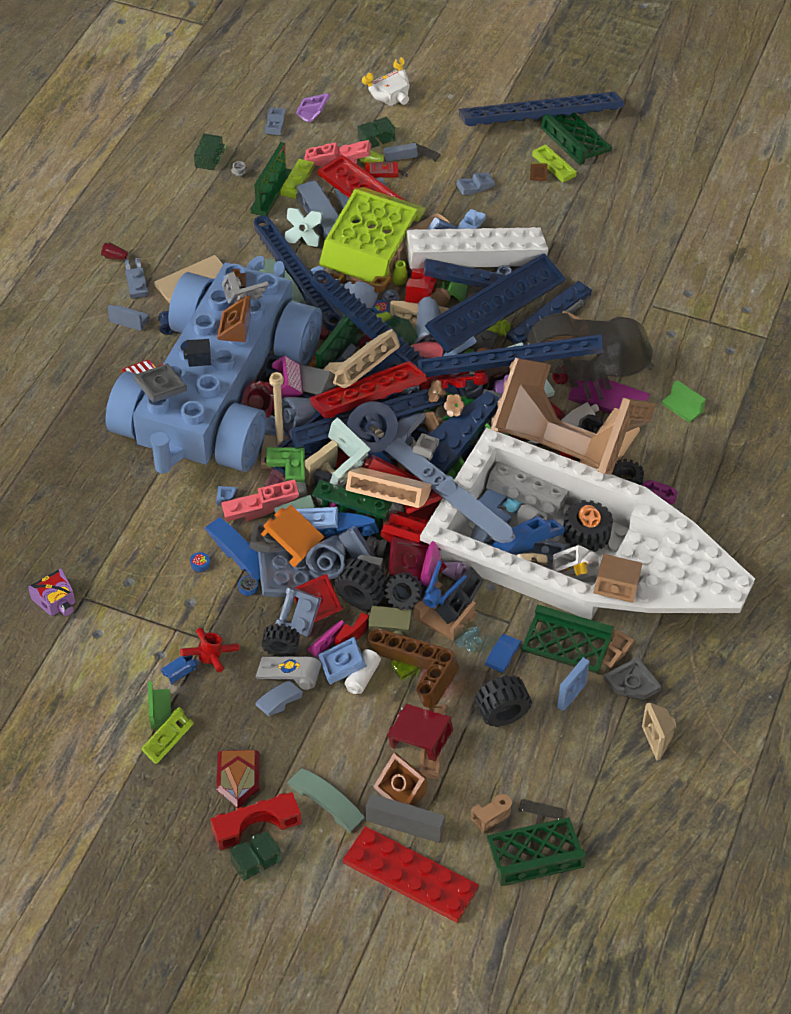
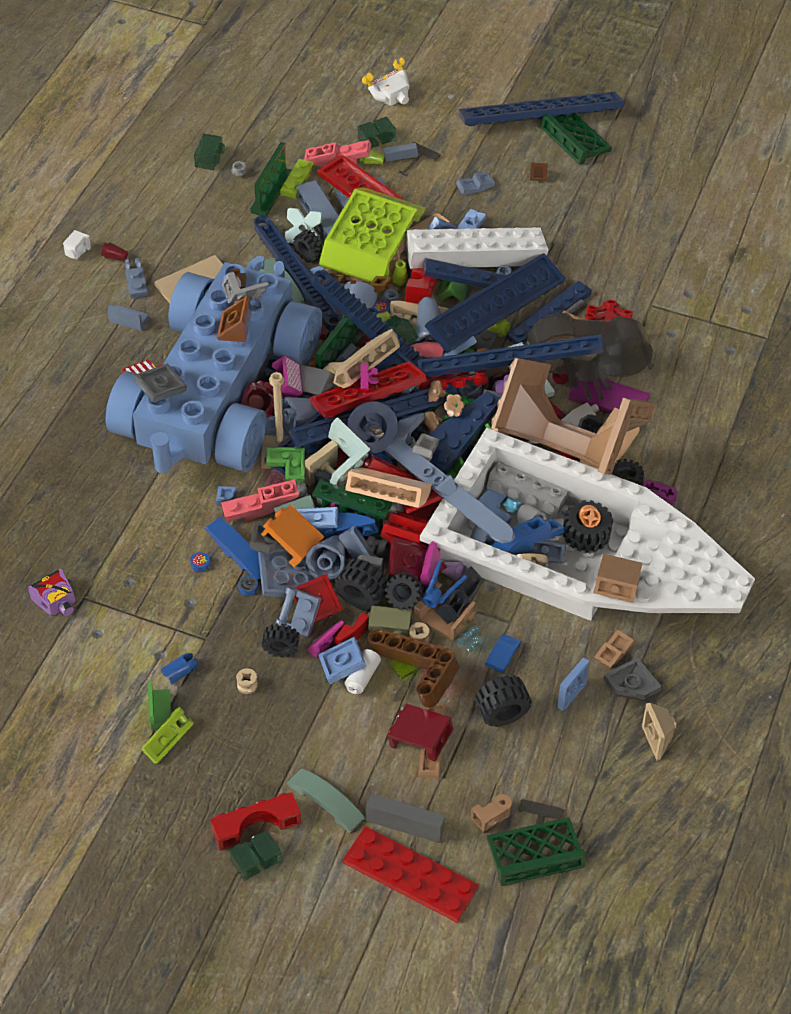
dark blue bush [158,311,175,335] -> none
red bar [180,627,240,673] -> none
black brick [183,339,211,367] -> none
tile [216,750,260,808] -> none
light grey door [256,657,321,690] -> none
sand blue slope [256,681,303,716] -> none
sand blue slope [265,107,286,135] -> none
medium lavender slope [296,93,331,122] -> none
red tile [365,162,398,178] -> none
dark orange slope [373,753,427,806] -> none
medium nougat tile [432,288,450,306] -> none
dark green fence [521,604,614,674] -> none
lime plate [532,144,576,183] -> none
white torso [553,545,600,580] -> none
bright green panel [662,380,706,423] -> none
none -> white brick [63,230,91,260]
none -> tan wheel [236,668,258,695]
none -> black tyre [293,229,324,263]
none -> dark pink tile [361,363,378,389]
none -> tan wheel [409,622,429,643]
none -> red plant [585,299,633,339]

